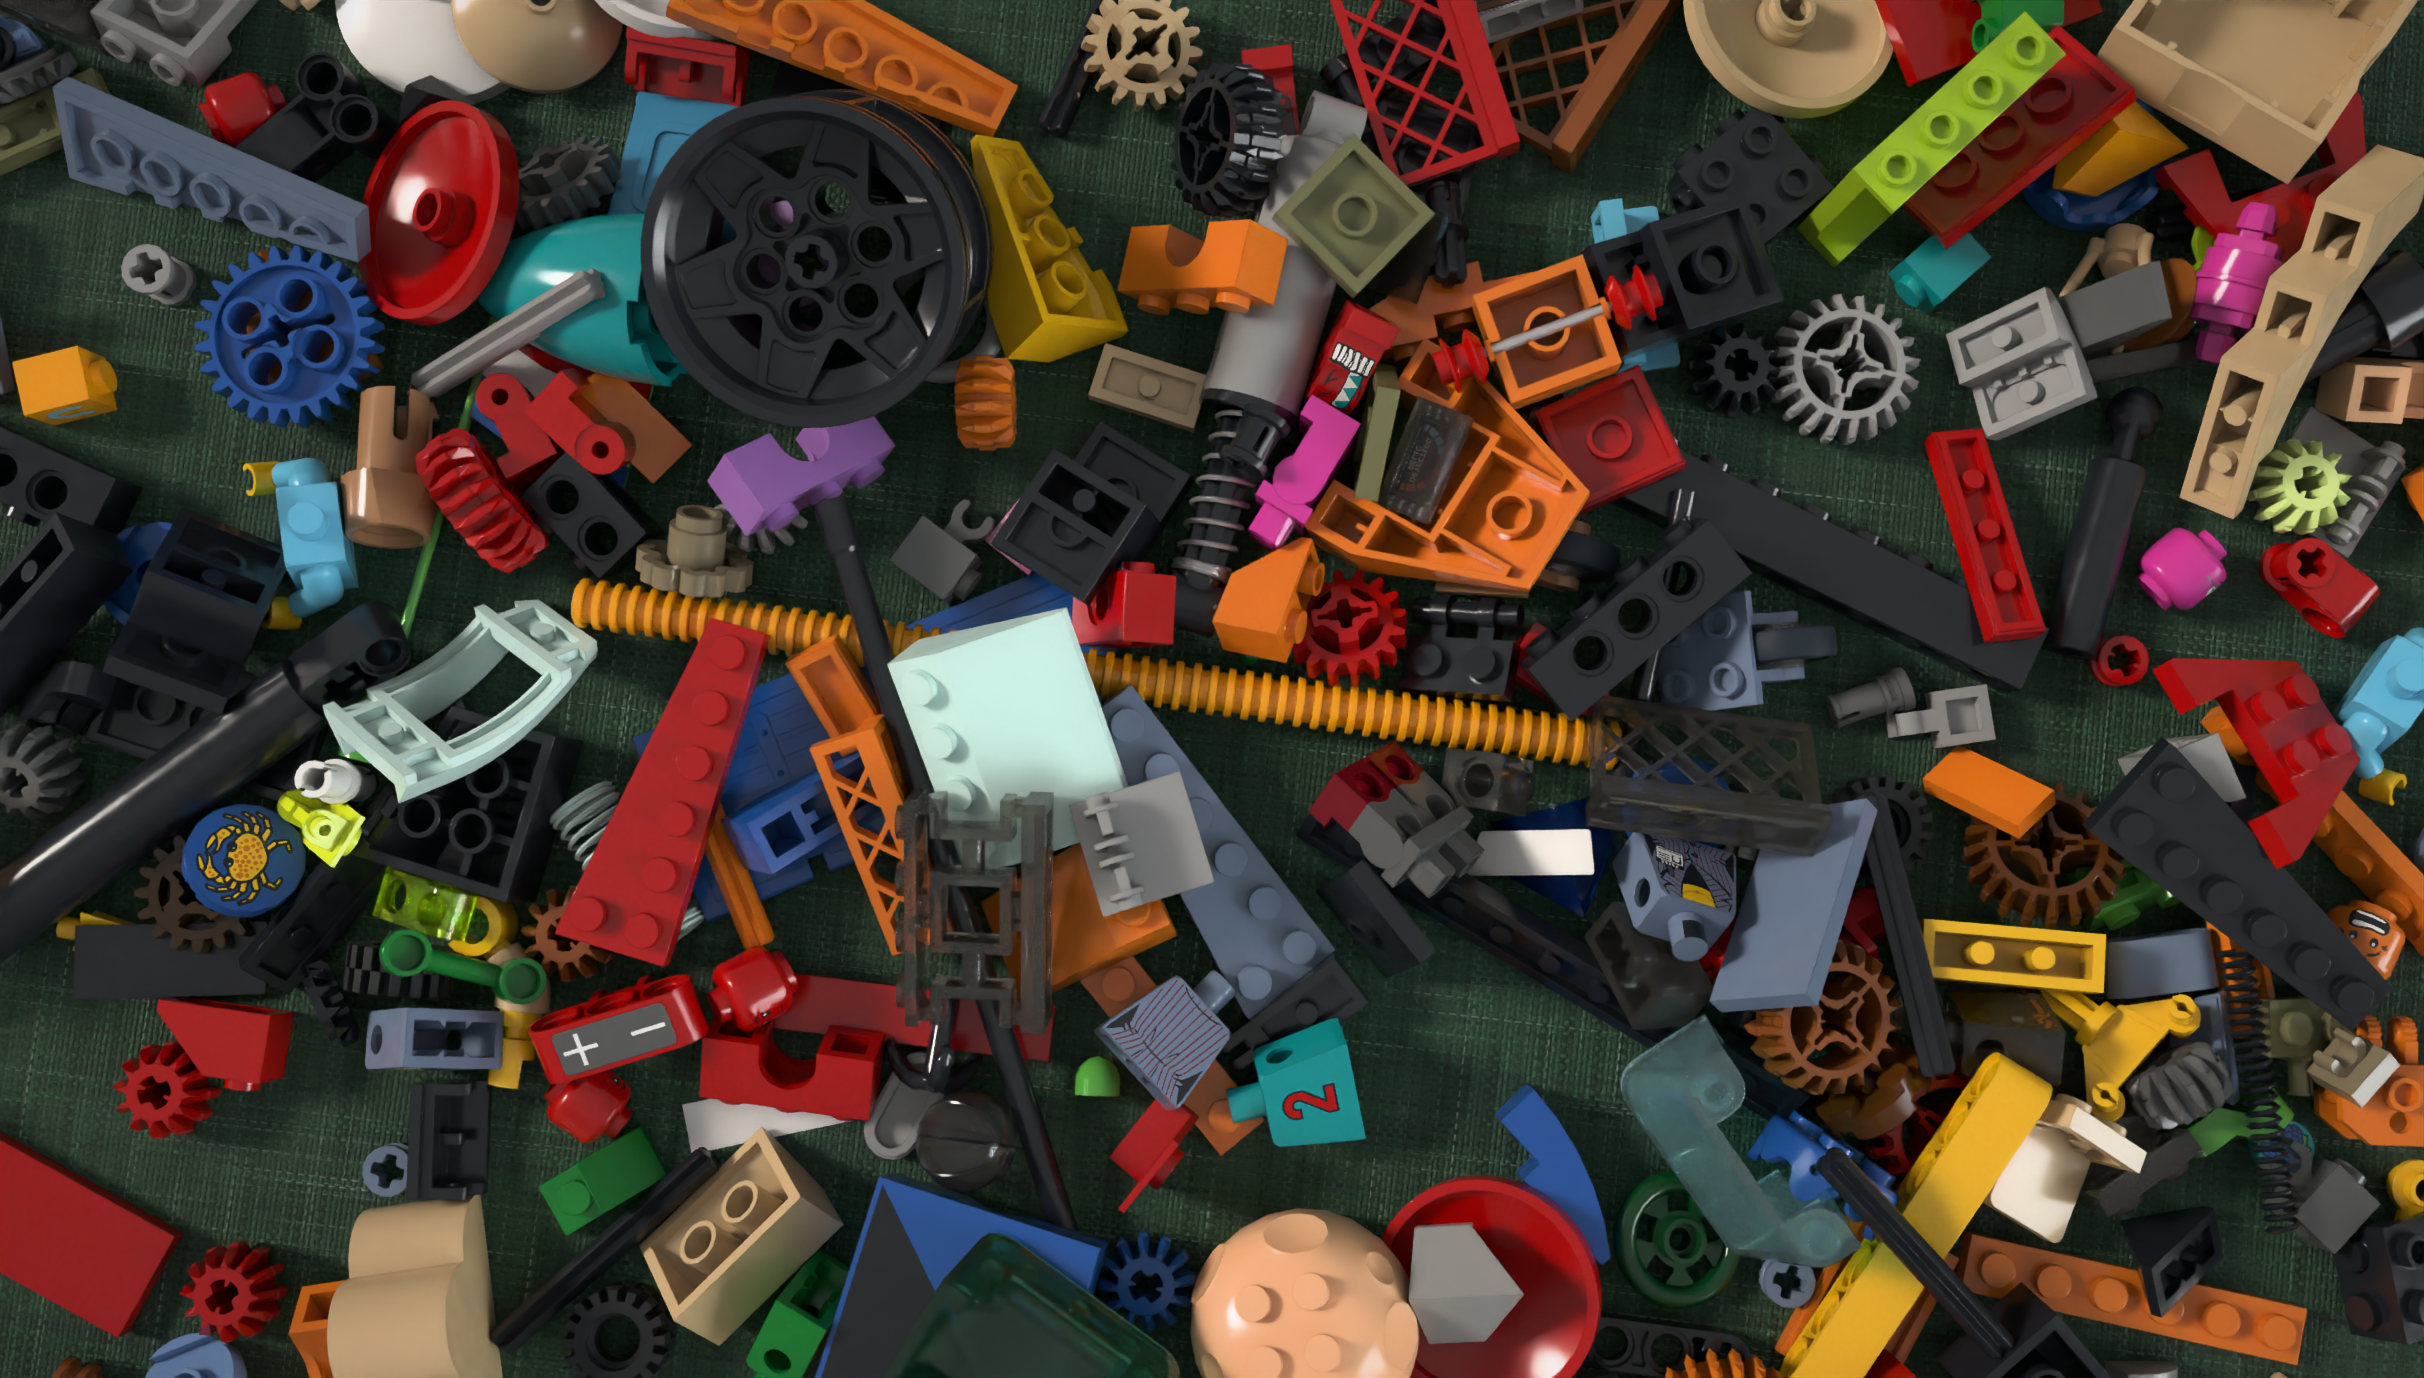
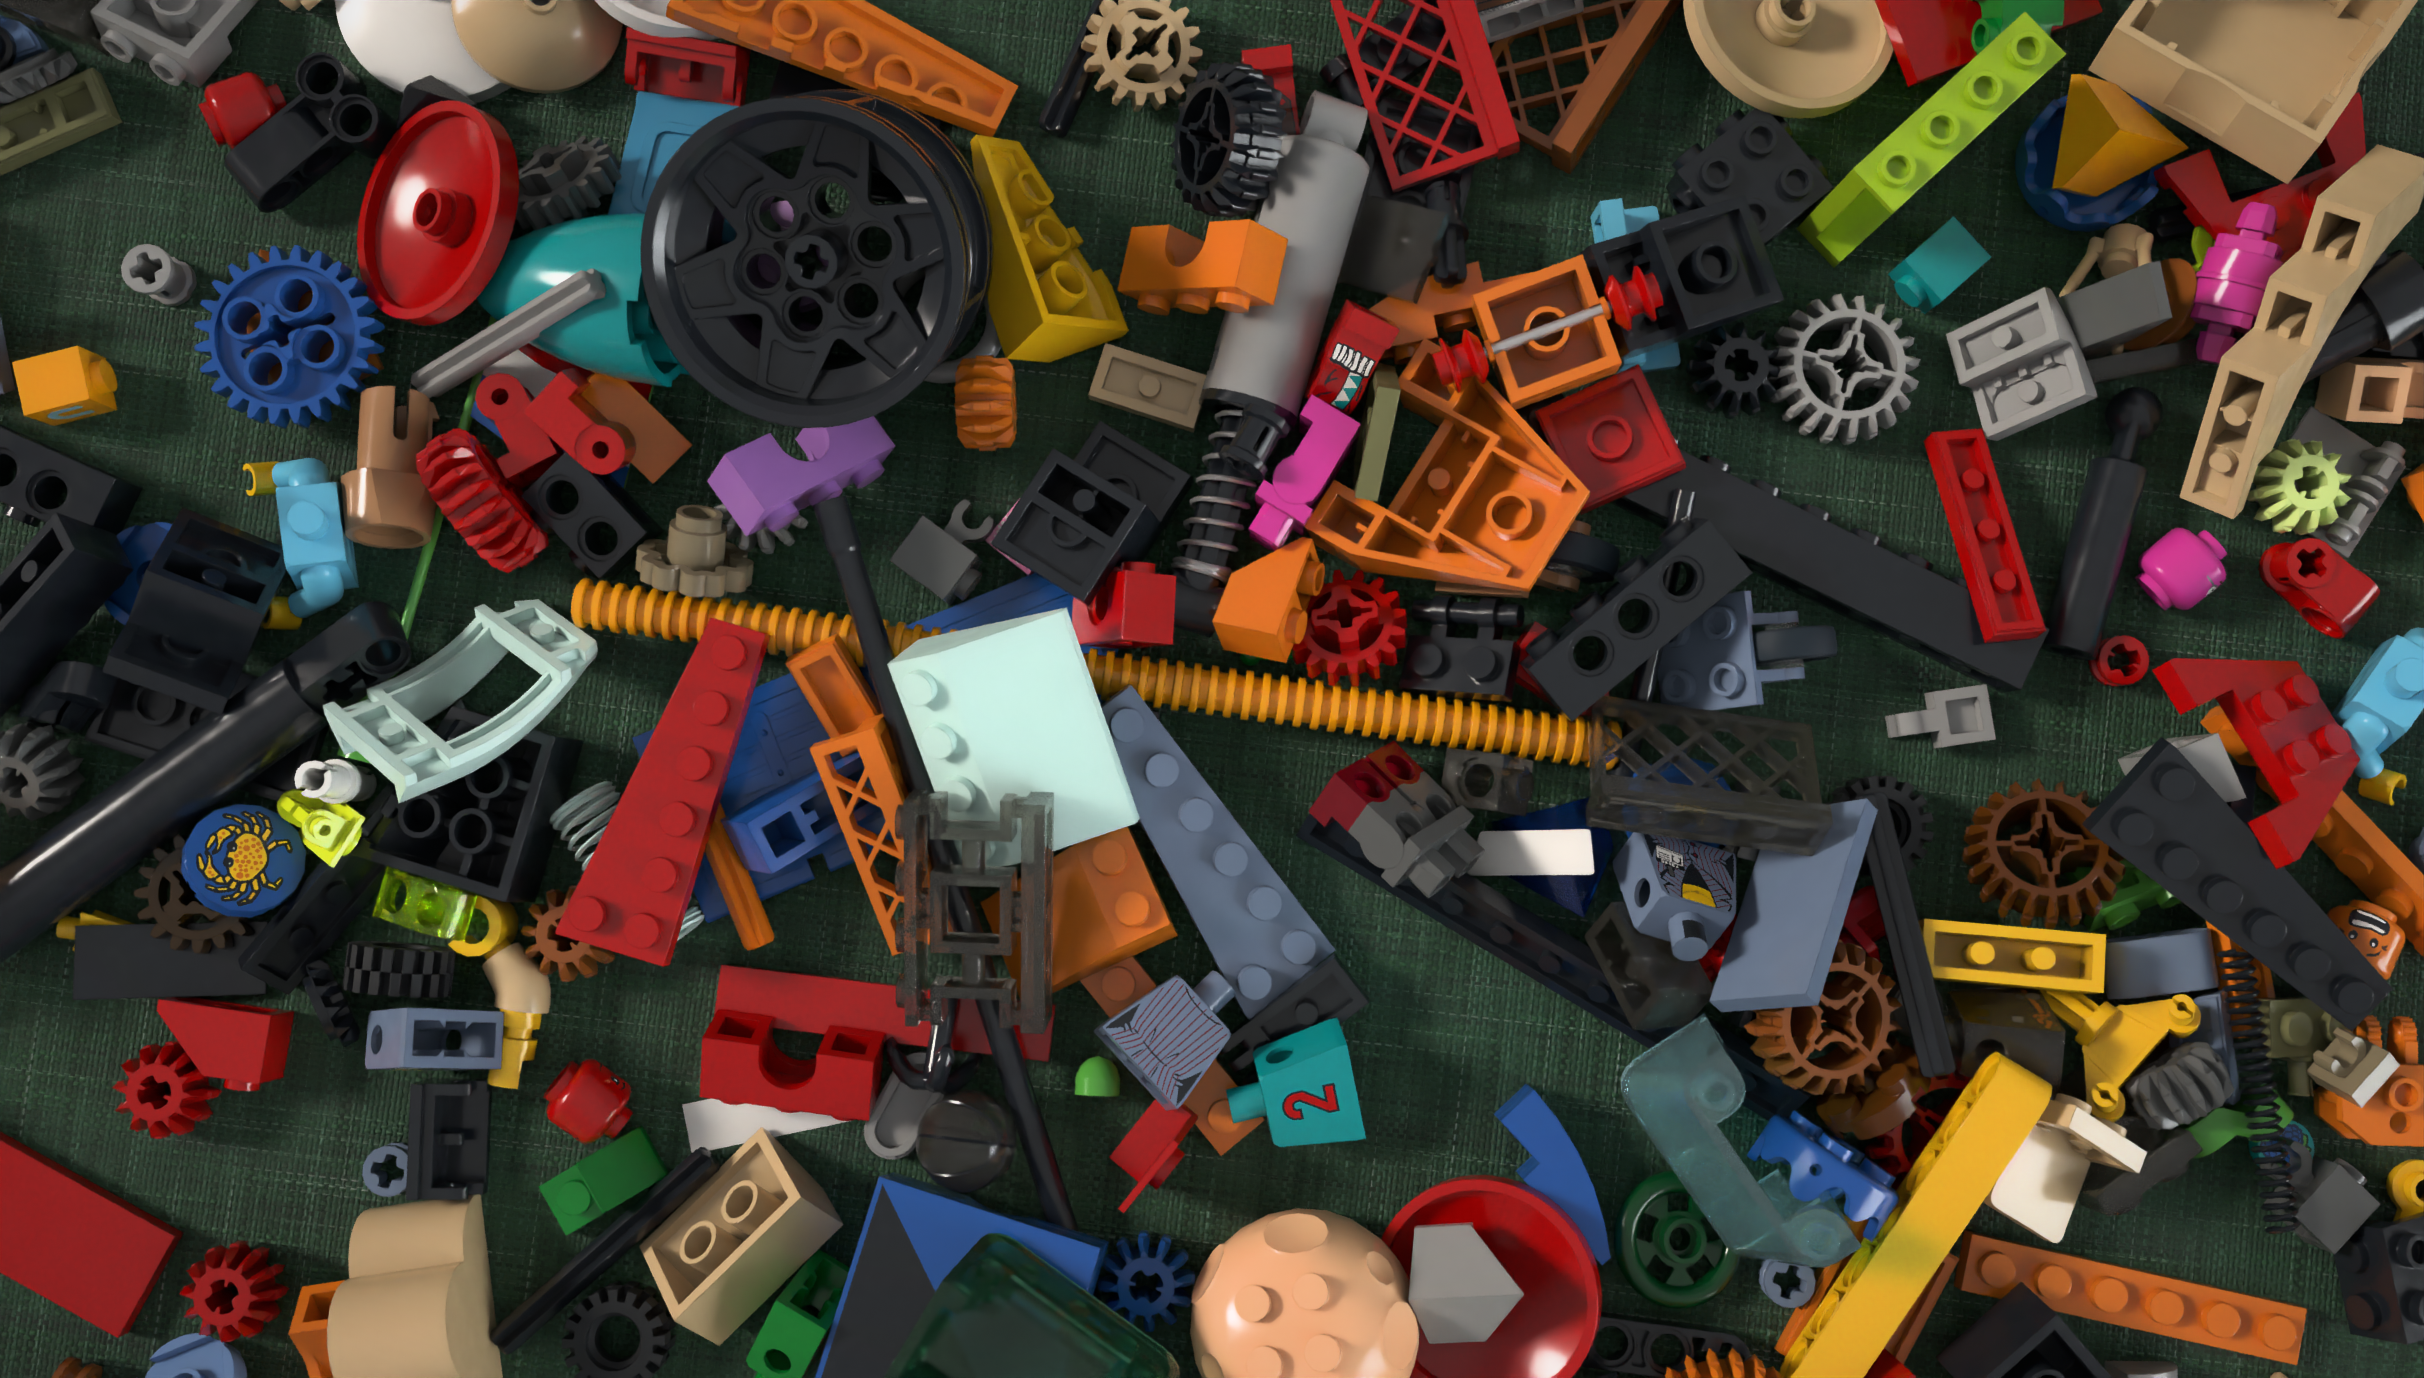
sand blue wing [52,77,371,262] -> none
green bar [379,929,547,1004] -> none
beam [528,974,709,1084] -> none
red head [707,946,798,1032] -> none
light grey hinge [1069,771,1215,917] -> none
olive tile [1272,133,1435,299] -> none
black plate [1316,860,1435,979] -> none
clear smoke tile [1375,396,1474,525] -> none
black axle [1816,1147,2014,1359] -> none
dark grey pin [1824,667,1916,729] -> none
red tile [1901,25,2137,250] -> none
orange tile [1922,745,2056,839] -> none
black slope [2120,1206,2224,1318] -> none

